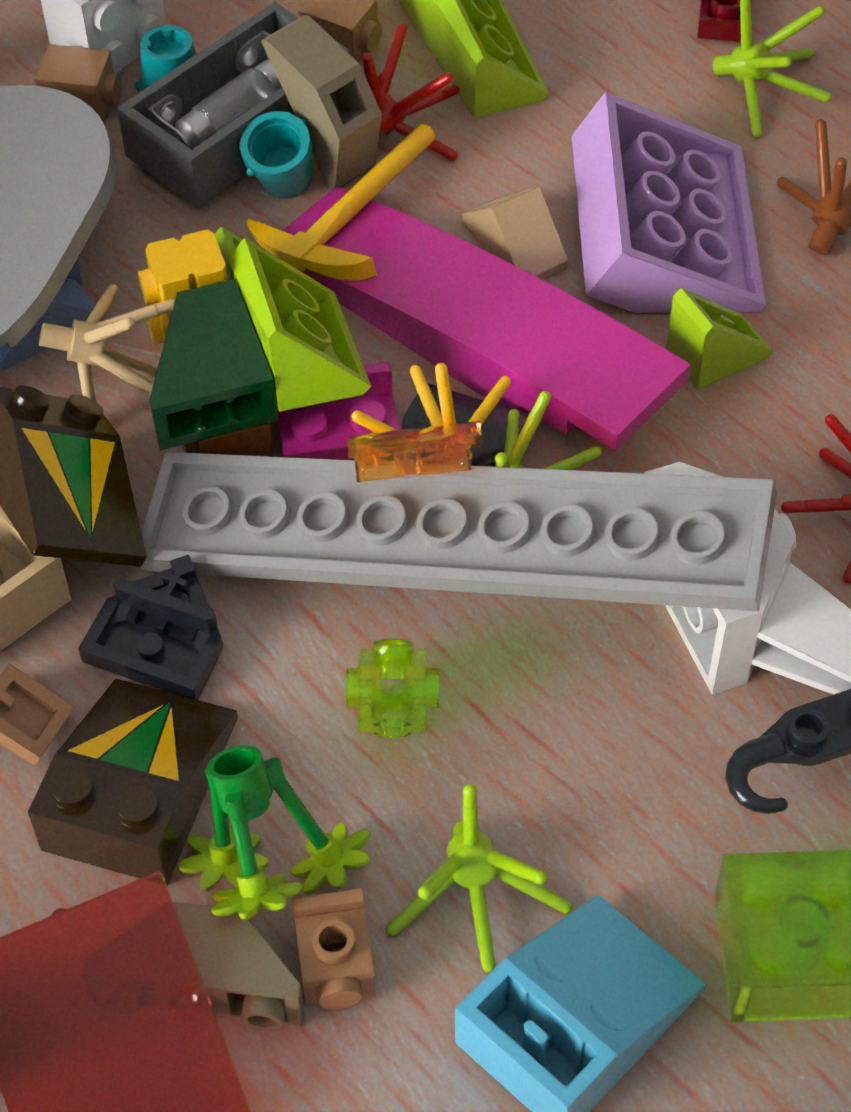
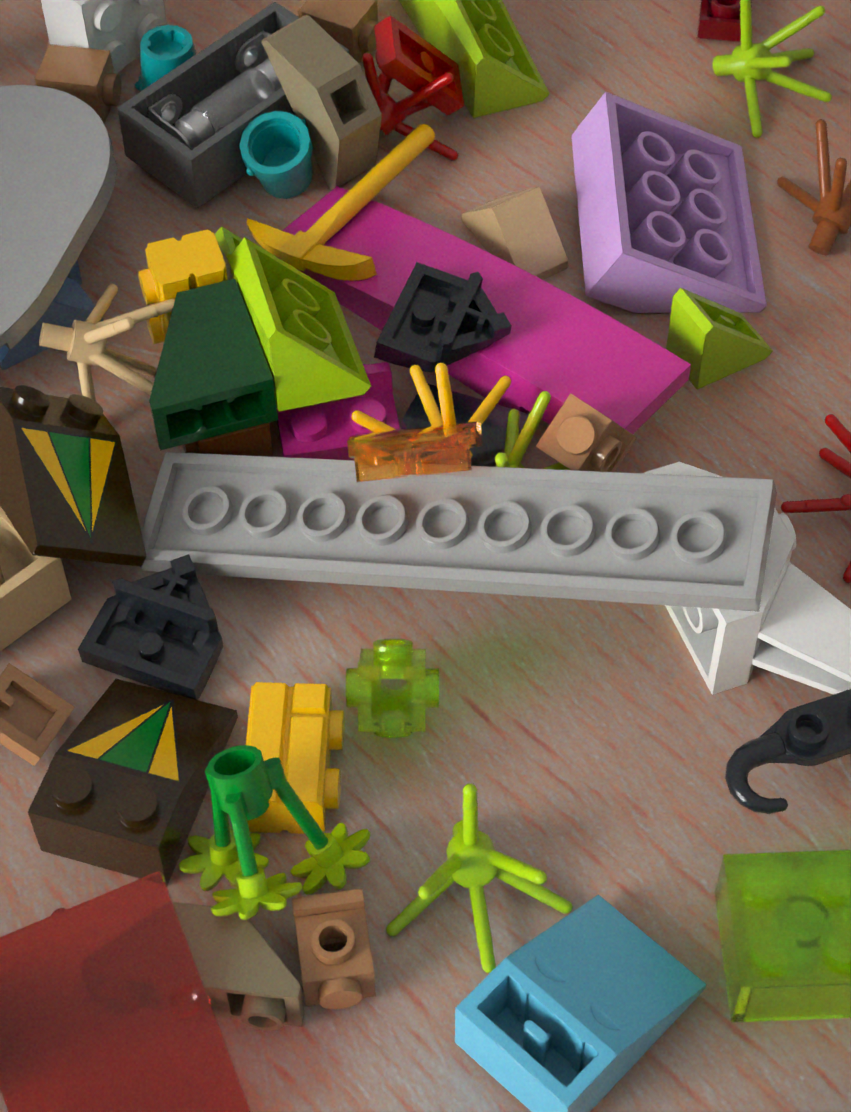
none -> yellow brick [245,682,345,834]
none -> red plate [374,15,464,116]
none -> black slope [374,262,512,373]
none -> medium nougat brick [536,393,637,472]

